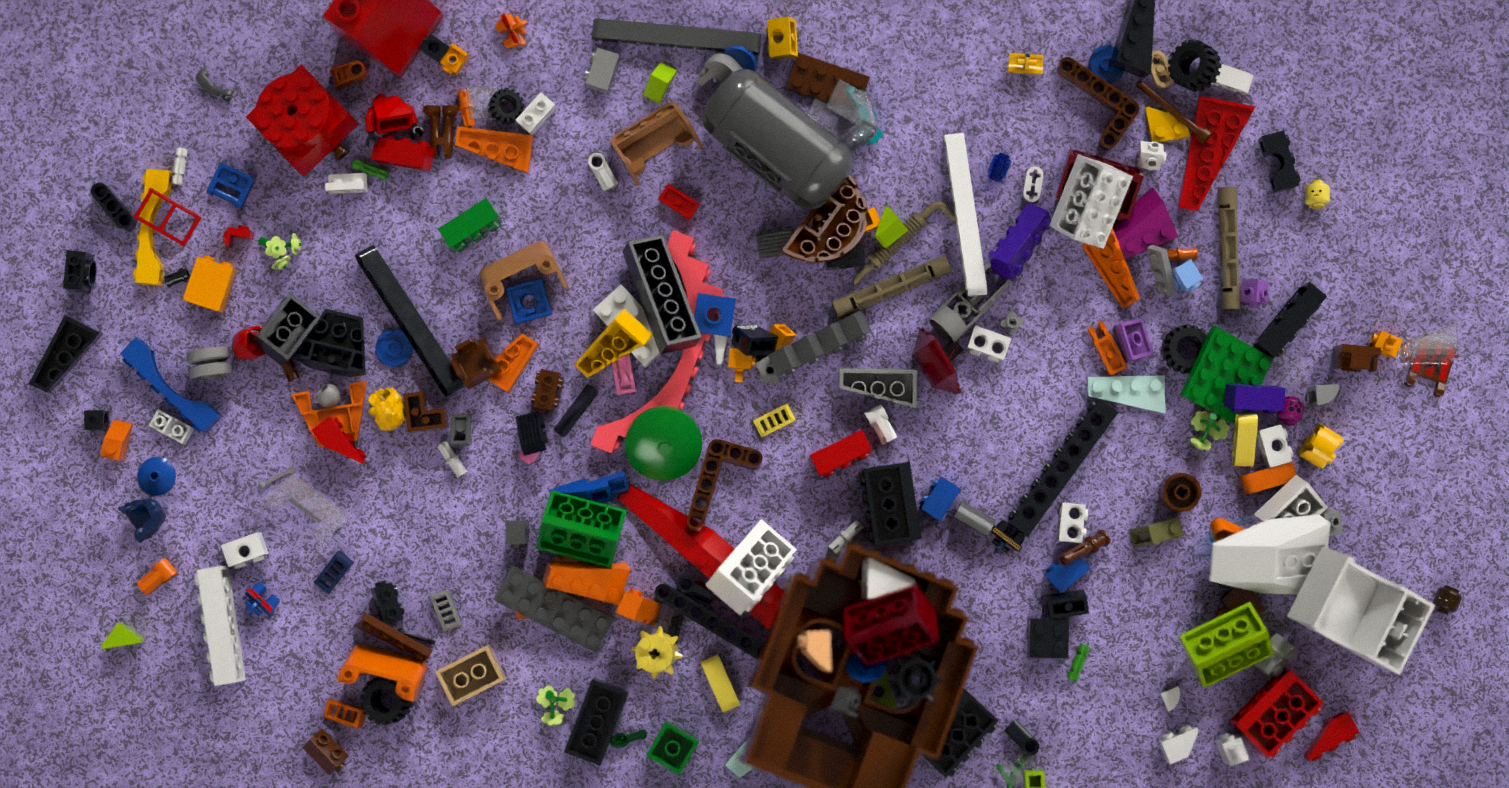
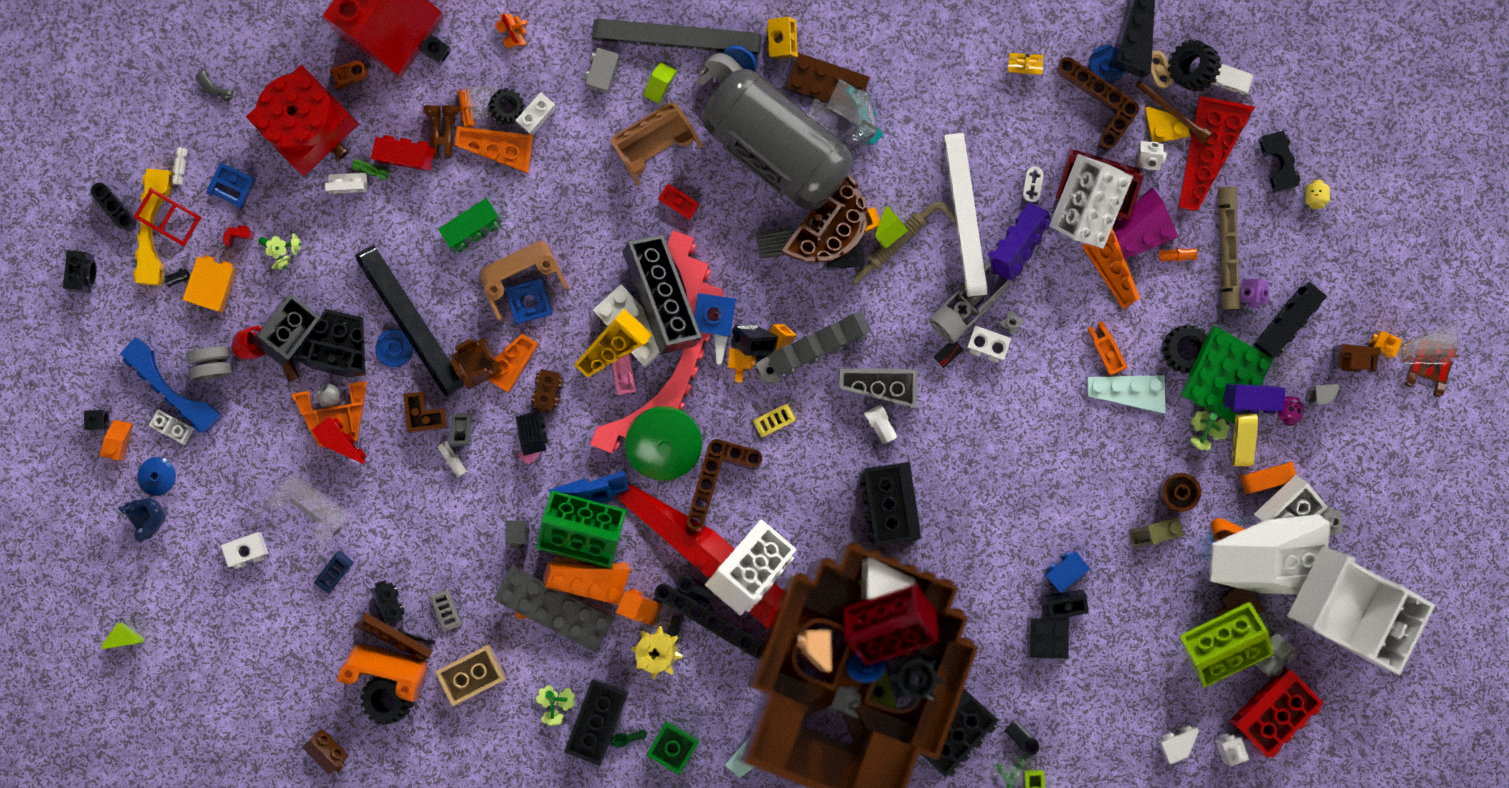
black wedge [29,315,103,393] -> none
orange piece [137,558,178,595] -> none
white brick [195,566,246,686] -> none
blue hips [245,582,280,617] -> none
light grey hinge [258,467,296,489] -> none
orange slope [323,699,366,728] -> none
red torso [365,94,424,147] -> none
yellow hair [368,387,406,431] -> none
light orange brick [440,43,470,75] -> none
black slope [554,384,598,438] -> none
white piece [588,153,618,191] -> none
light yellow beam [701,654,741,713] -> none
red brick [809,430,872,478] -> none
white pin [828,519,864,555] -> none
dark tan piece [832,255,952,319] -> none
dark red wedge [913,327,961,394] -> none
blue brick [919,477,961,522] -> none
dark grey brick [953,501,995,536] -> none
clear blue brick [987,153,1012,182] -> none
black hips [990,520,1025,554] -> none
black brick [1007,399,1119,537] -> none
white brick [1057,502,1088,543] -> none
reddish brown pin [1058,530,1110,566] -> none
bright green axle [1067,644,1090,682] -> none
medium lavender slope [1114,318,1154,363] -> none
light grey hinge [1147,245,1175,297] -> none
white tile [1160,686,1180,712] -> none
light blue brick [1172,259,1203,293] -> none
white brick [1257,424,1293,468] -> none
yellow brick [1299,423,1344,469] -> none
red slope [1304,711,1360,761] -> none
dark brown head [1433,585,1462,615] -> none

